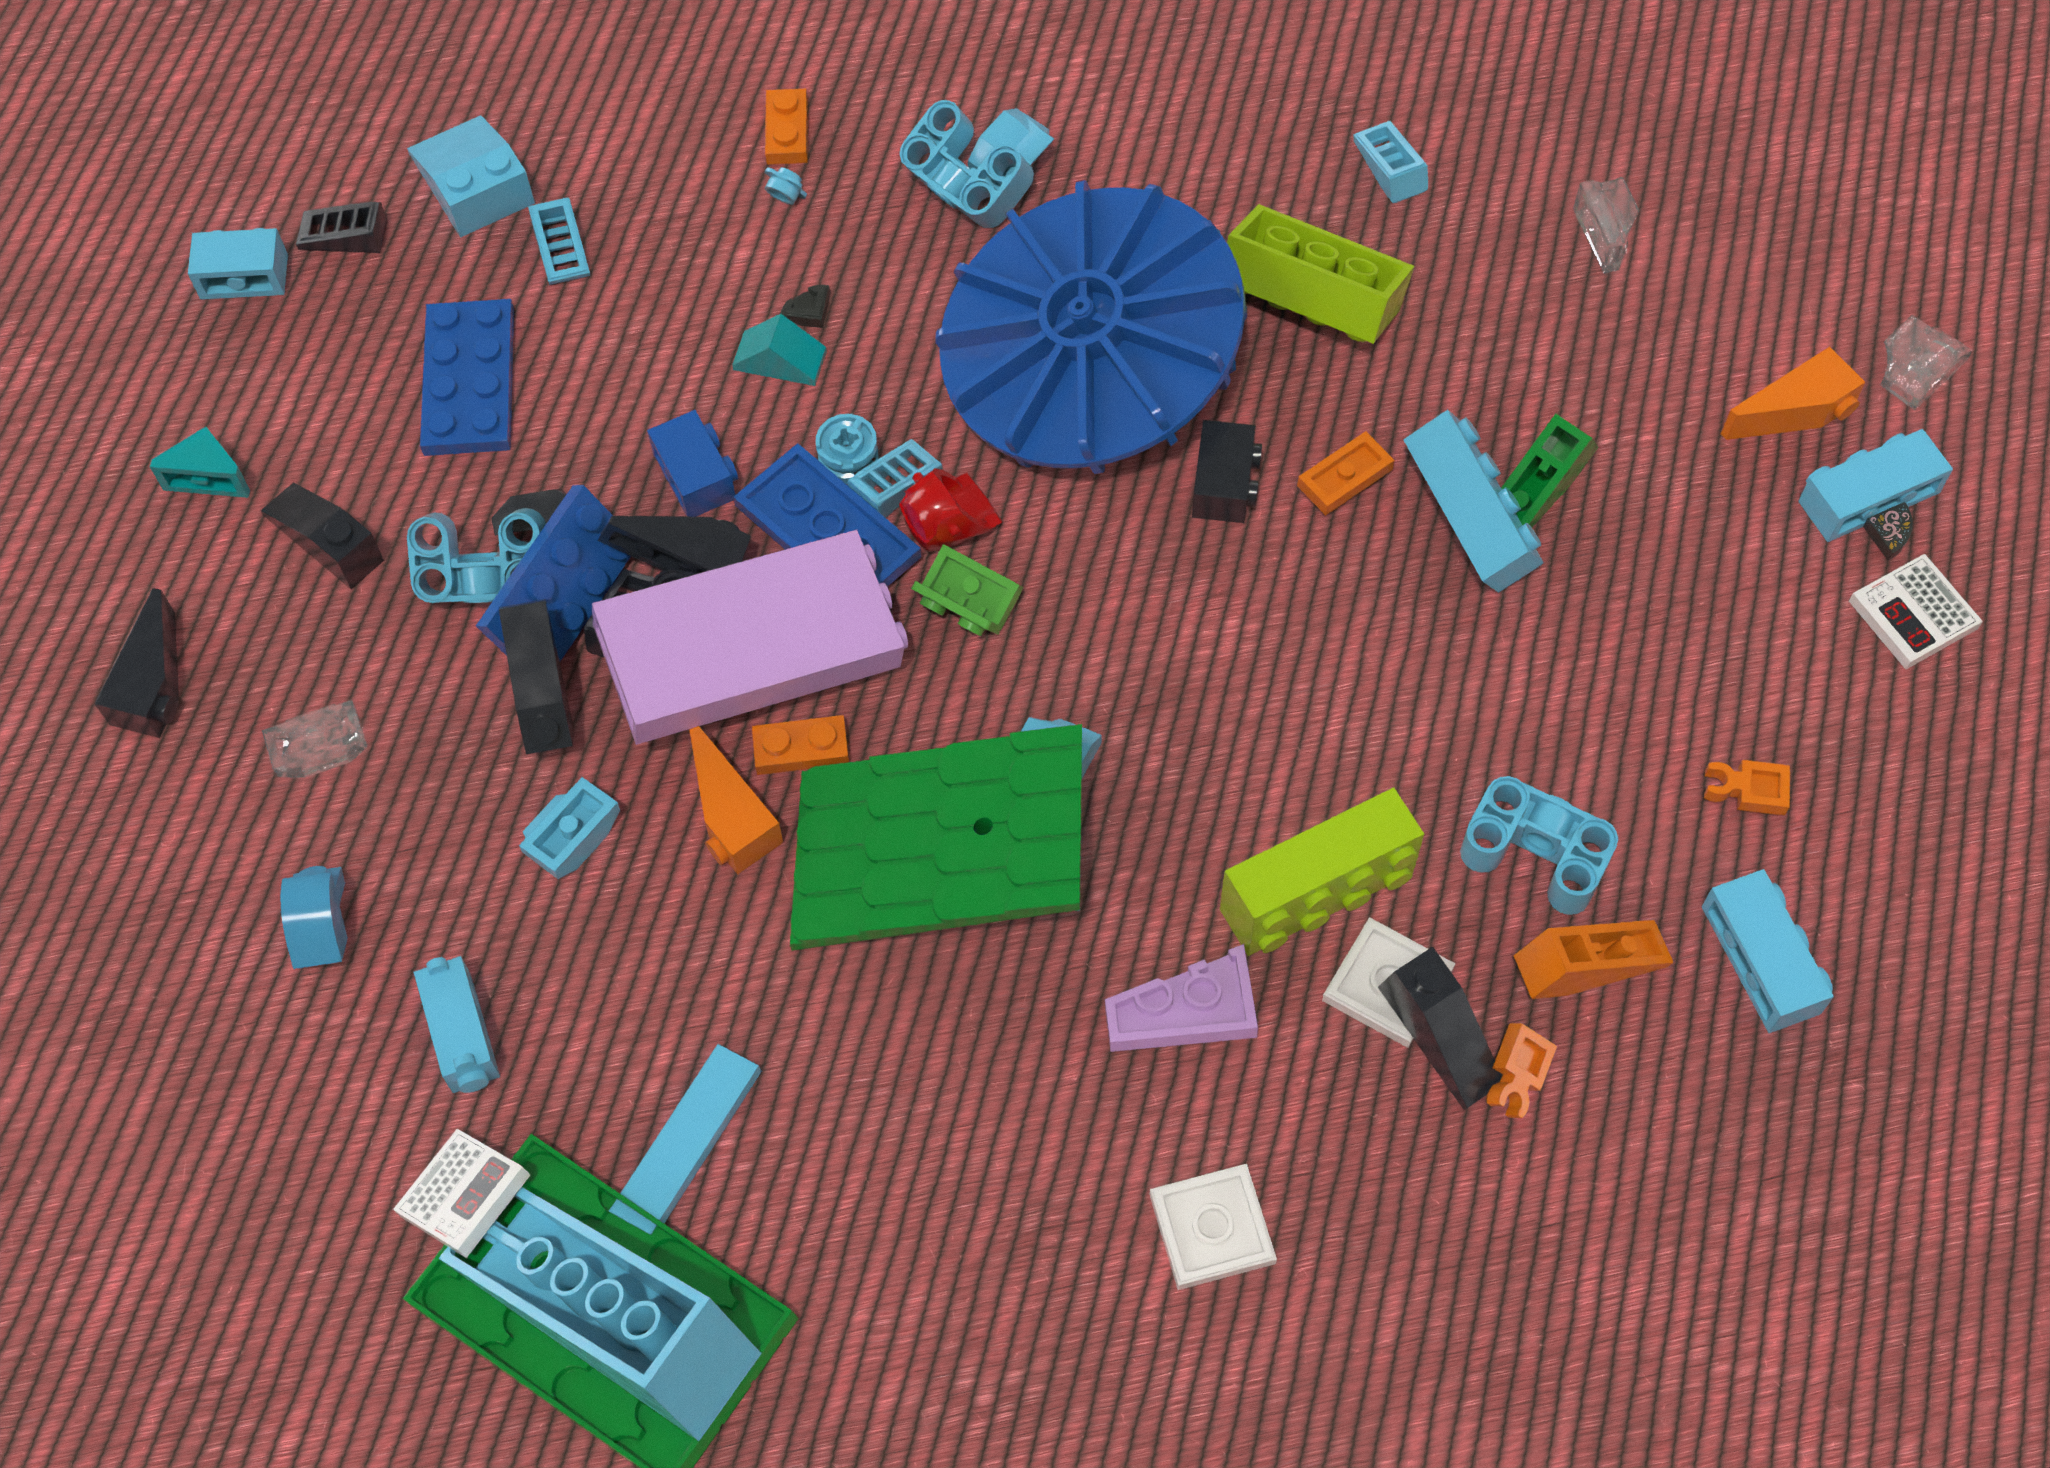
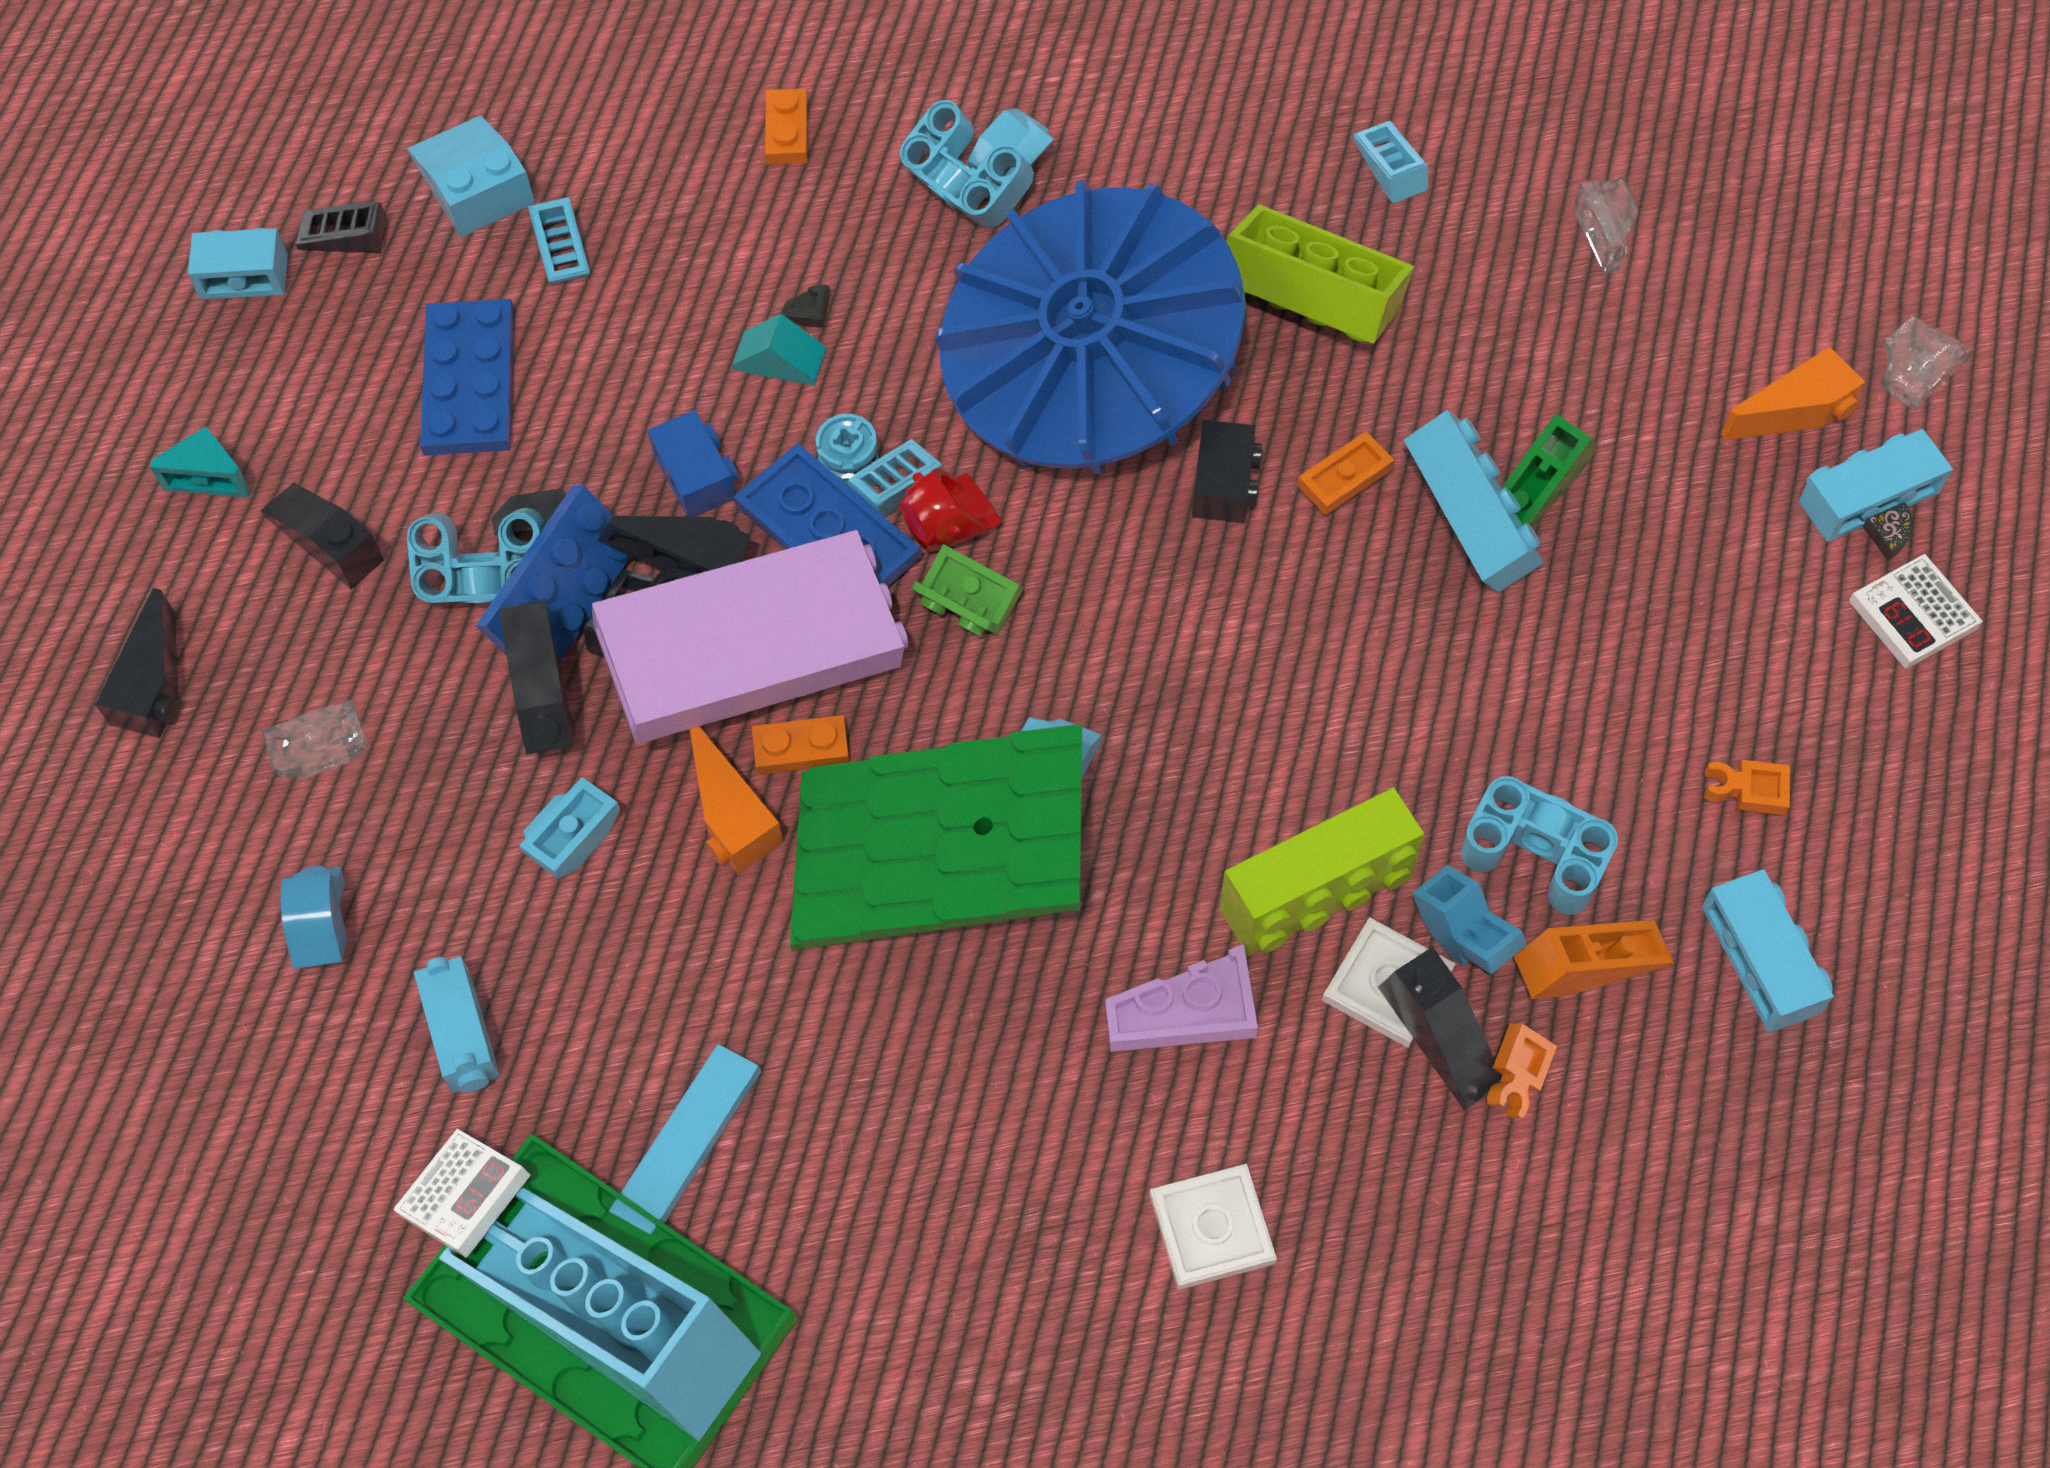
medium azure plate [765,167,807,205] -> none
none -> dark azure brick [1412,864,1527,974]

